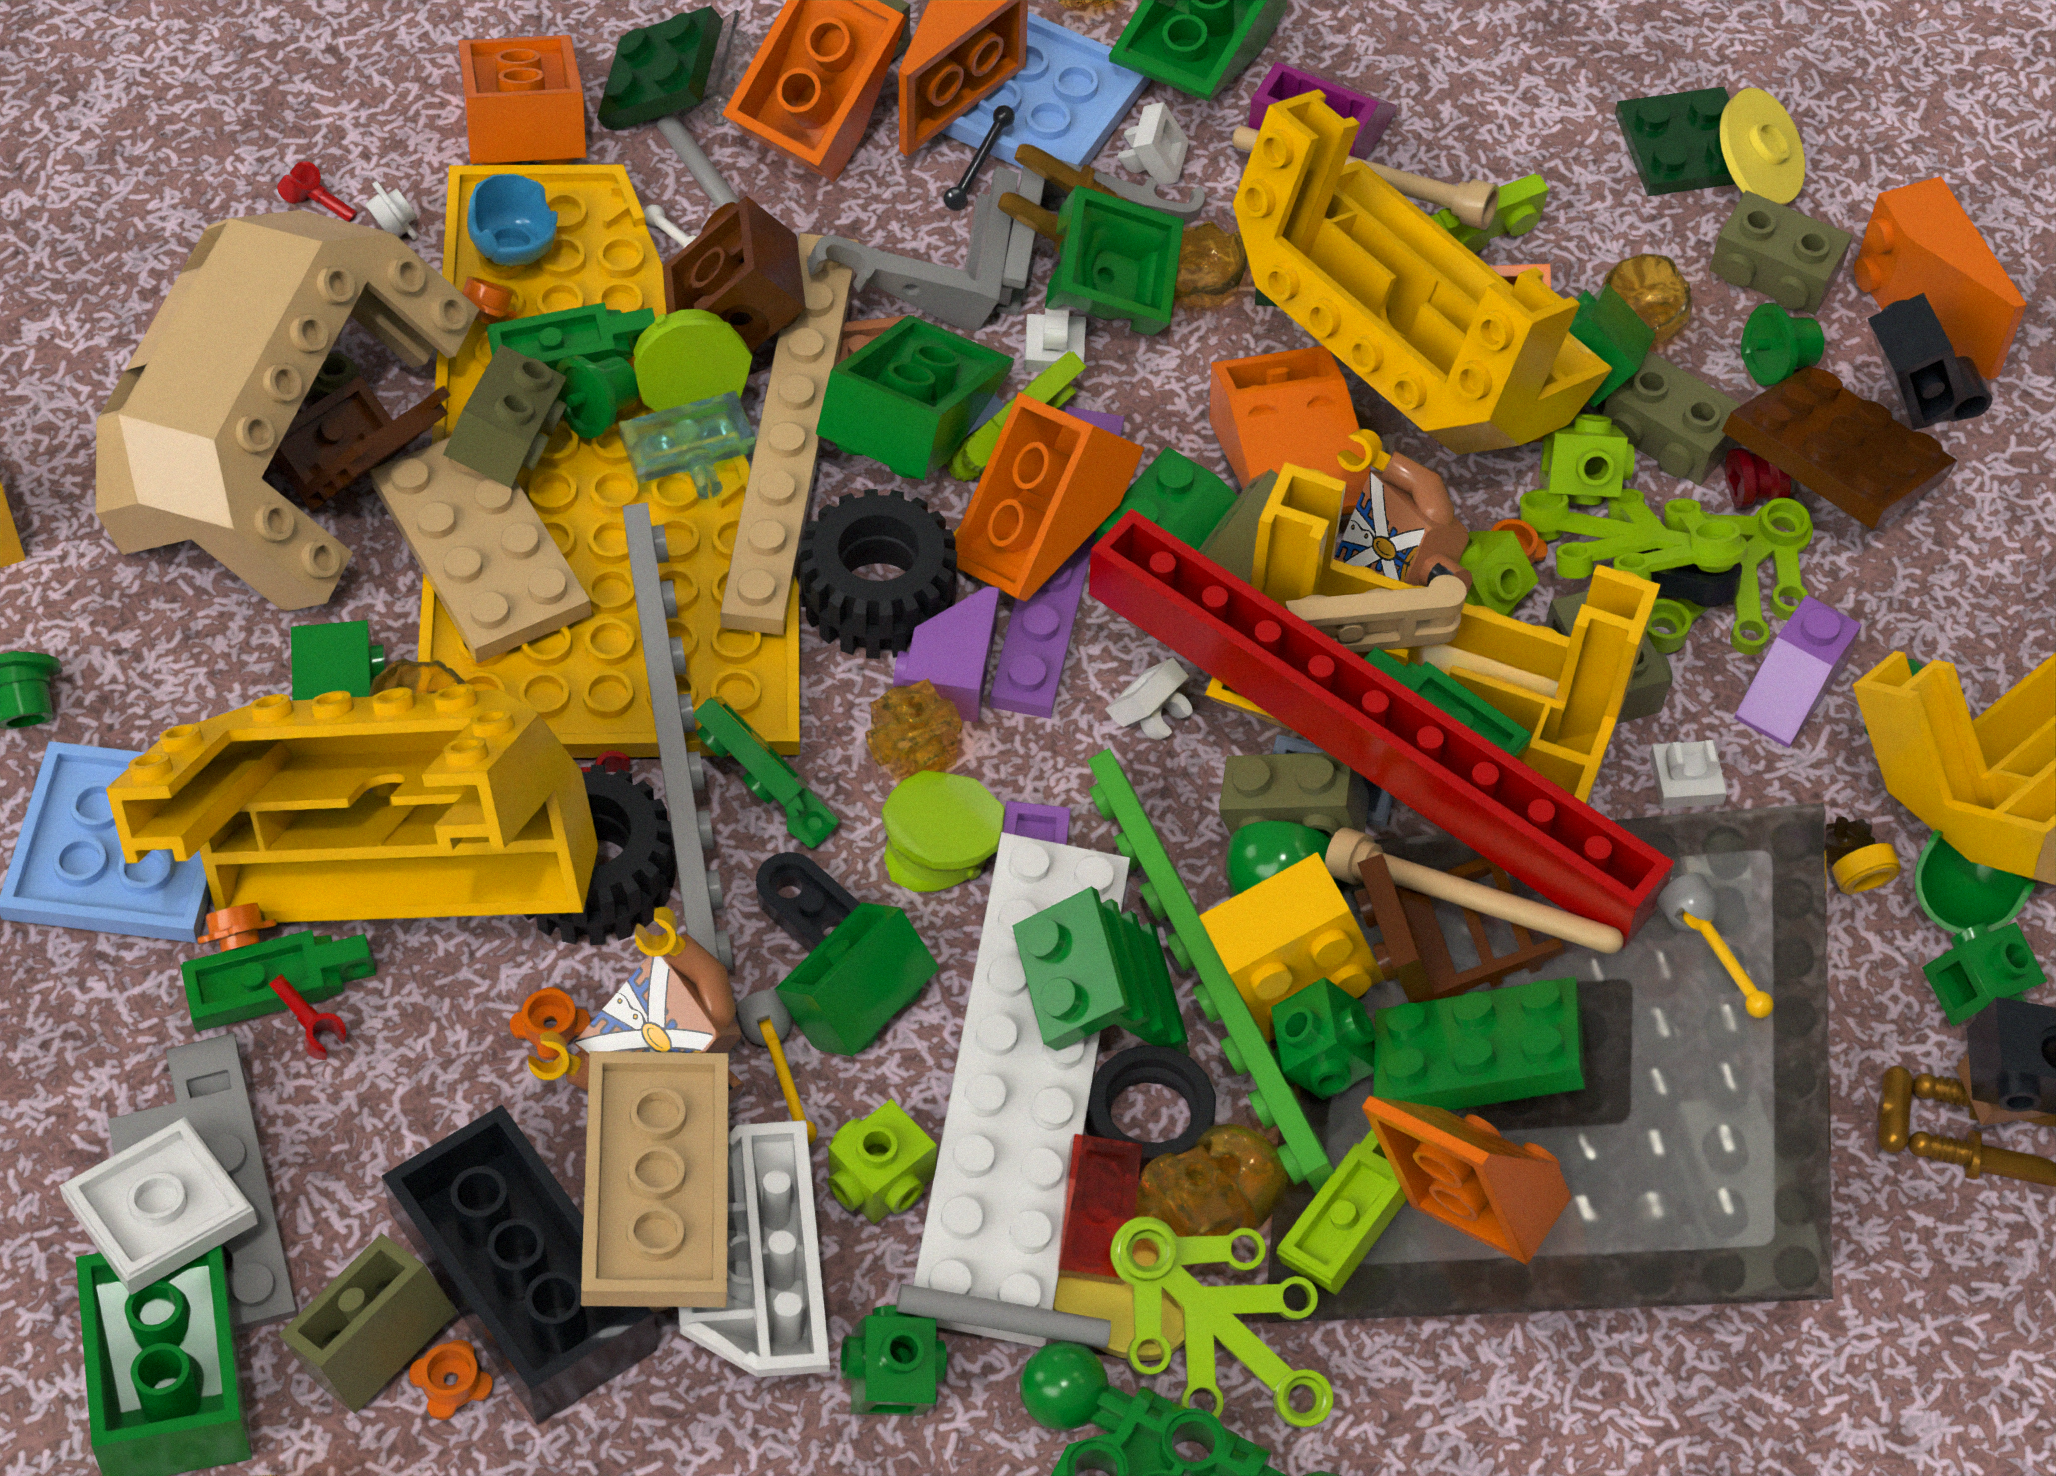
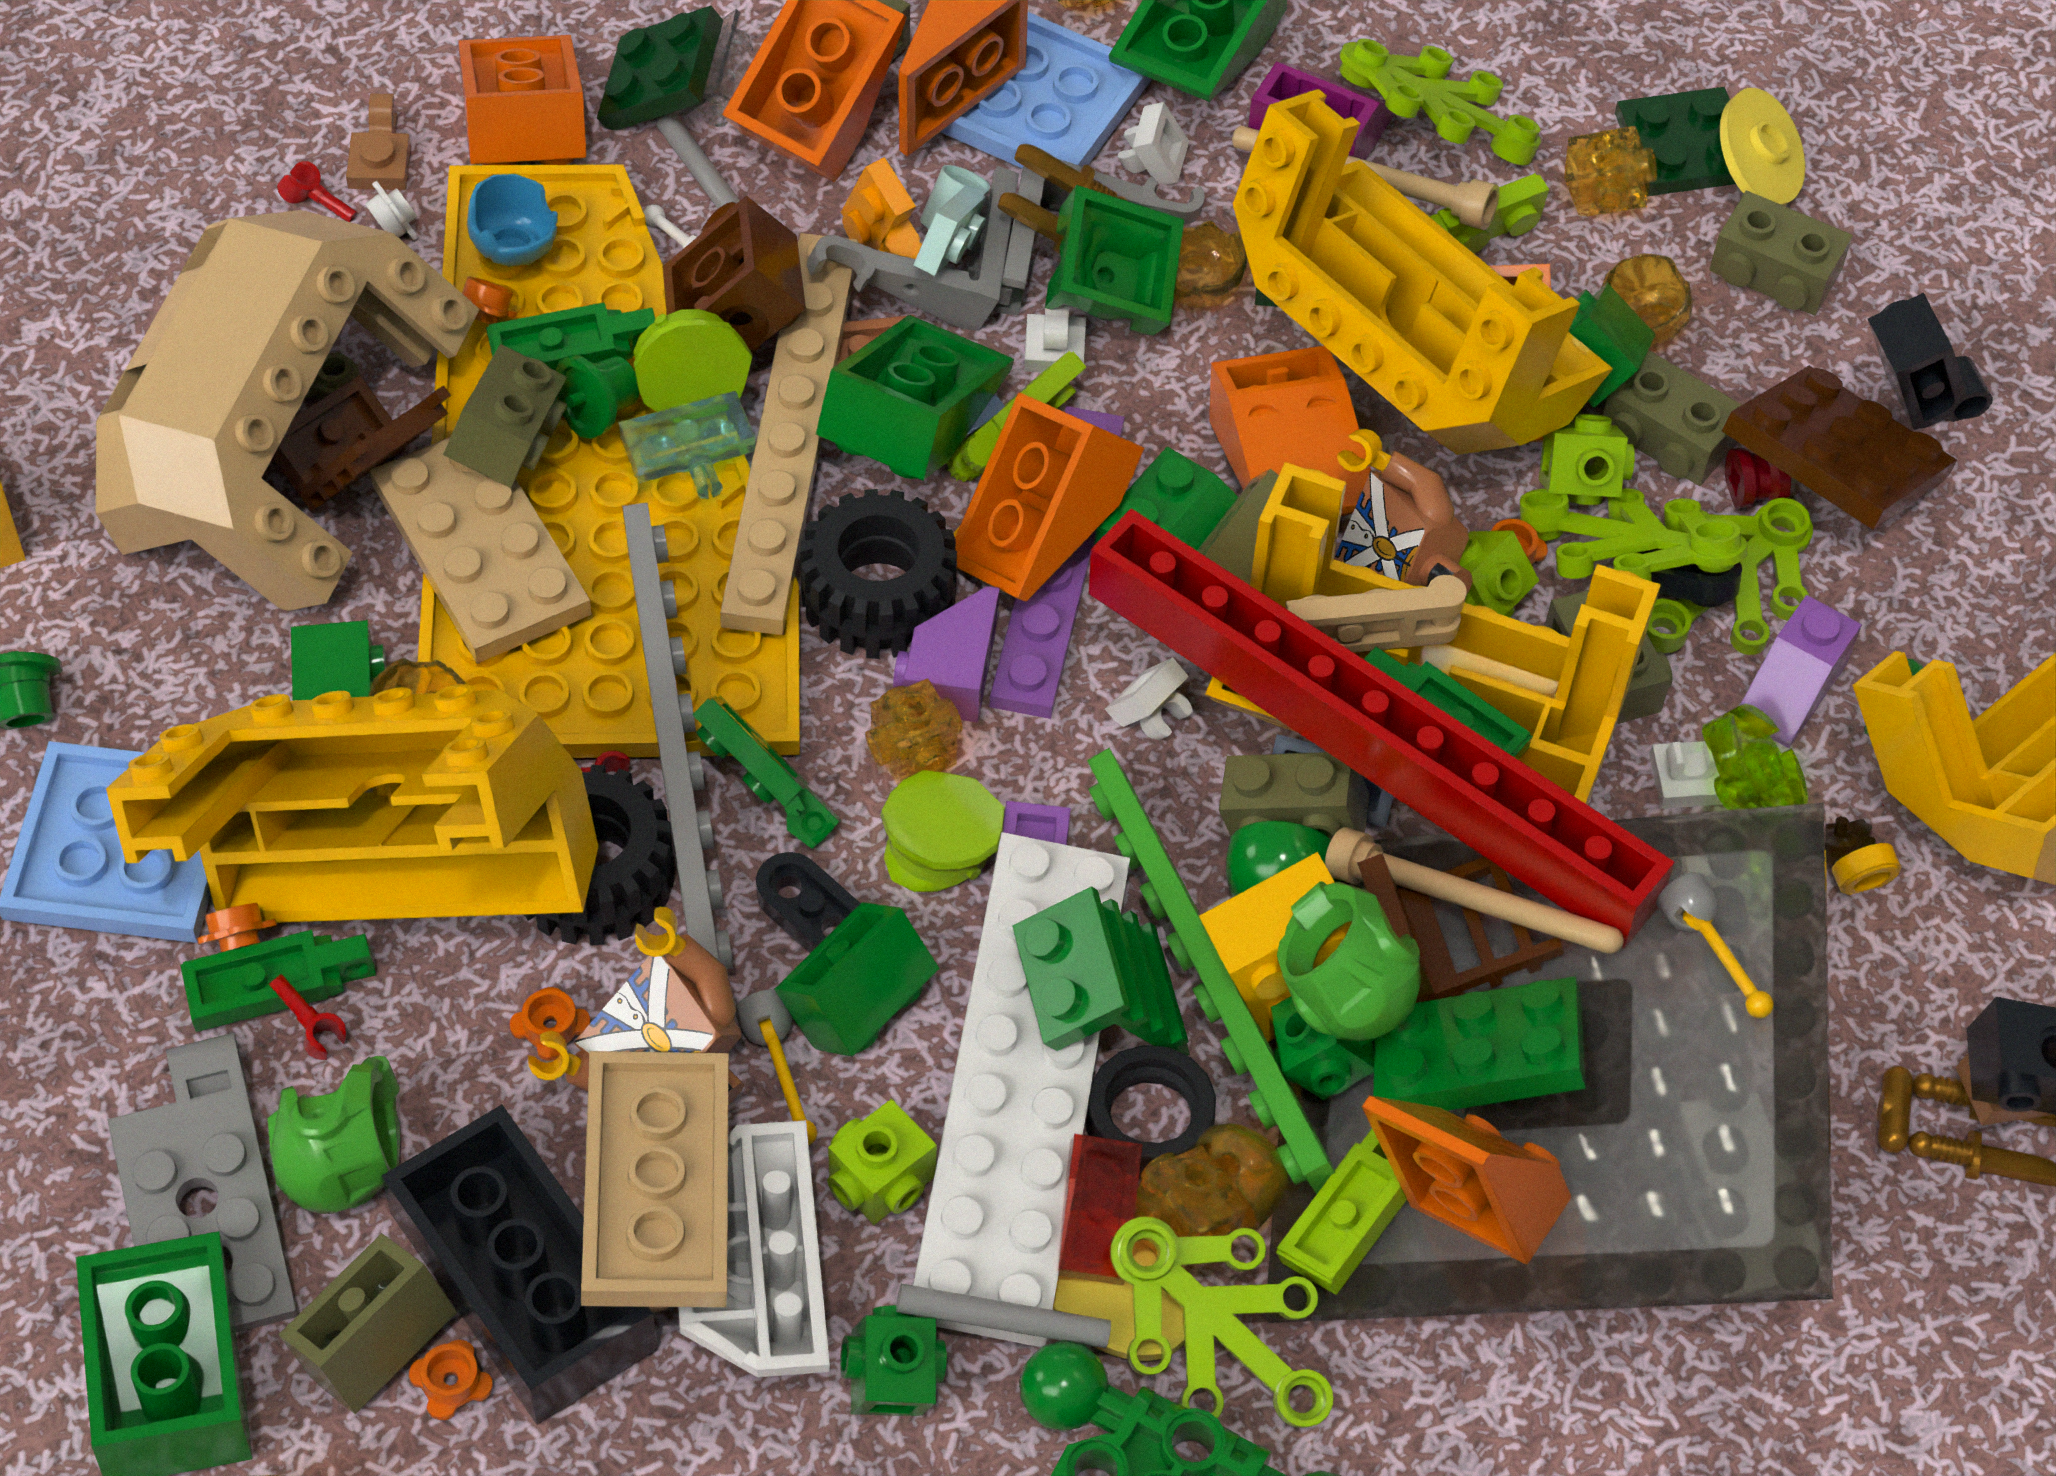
white tile [59,1117,258,1295] -> none
black hinge [944,105,1015,211] -> none
green piece [1741,303,1824,386] -> none
orange slope [1854,176,2027,380] -> none
green helmet [1914,829,2037,934] -> none
green brick [1922,922,2047,1027] -> none
none -> bright green helmet [267,1056,400,1214]
none -> medium nougat plate [346,93,411,190]
none -> light orange hinge [840,157,922,259]
none -> light aqua plate [913,165,990,276]
none -> bright green helmet [1277,881,1421,1042]
none -> lime plant [1339,38,1541,165]
none -> clear yellow brick [1564,126,1657,216]
none -> clear neon green plate [1702,704,1808,832]

